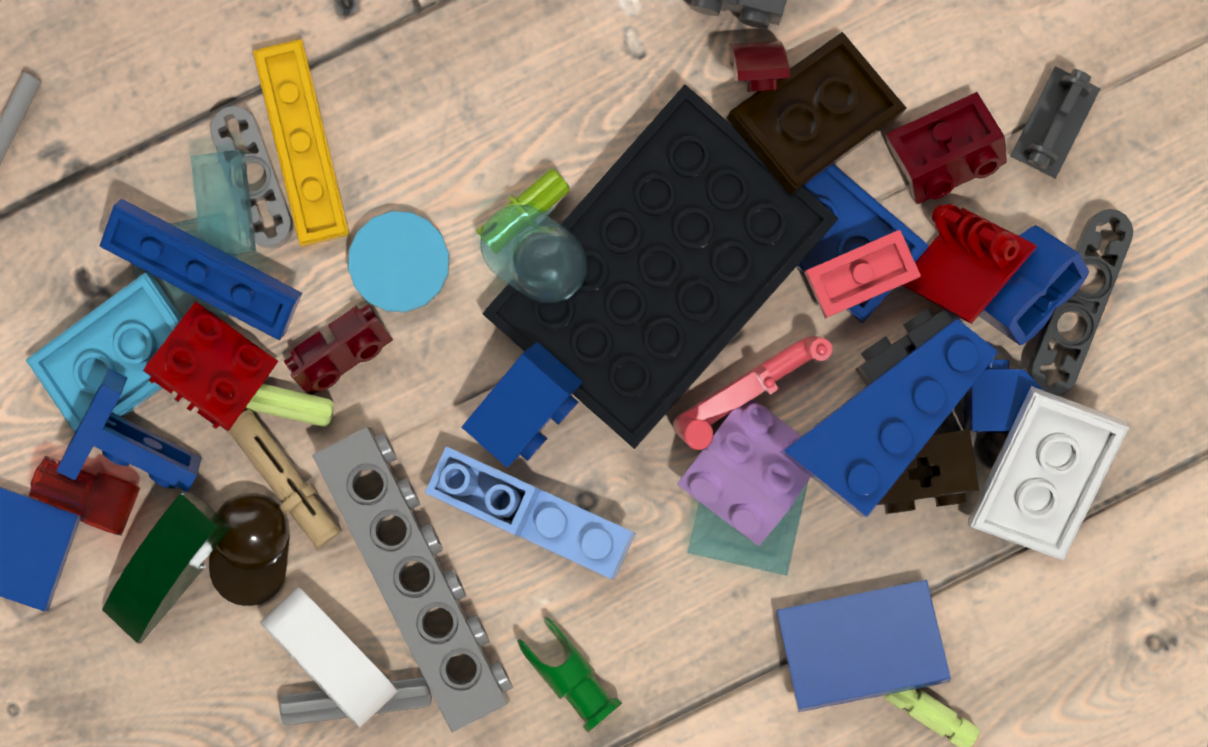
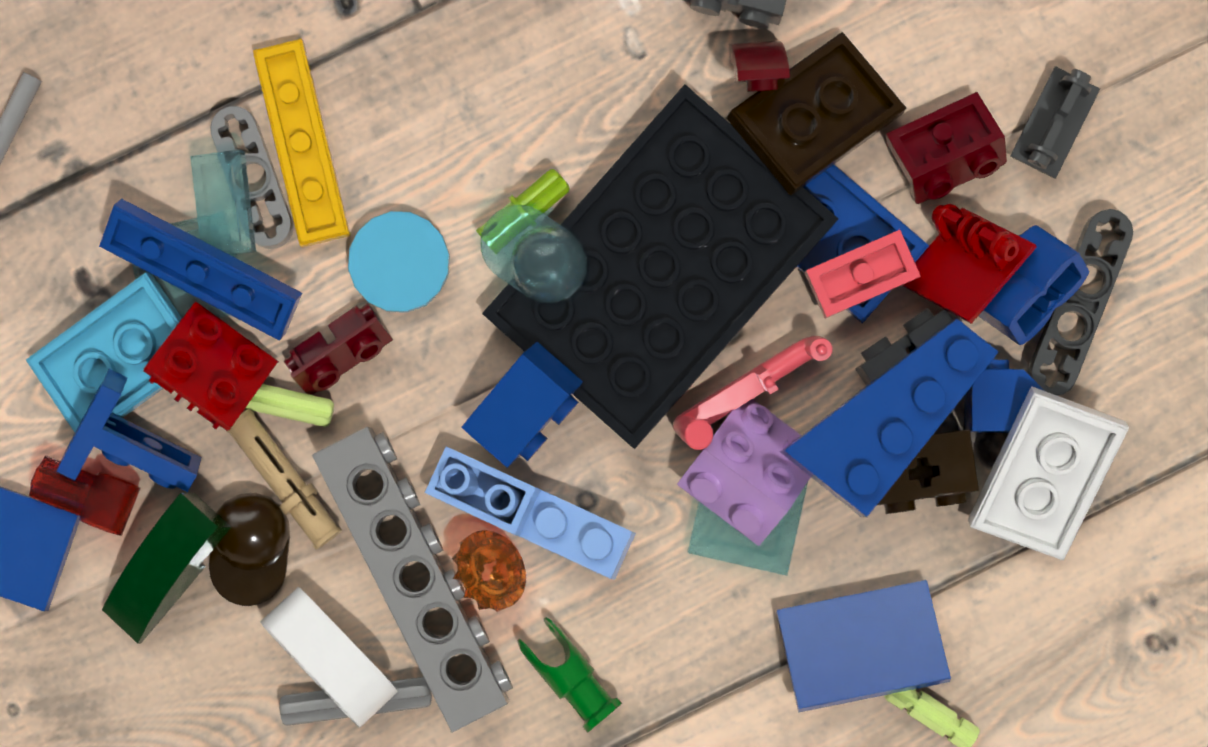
none -> clear orange gear [451,530,526,612]

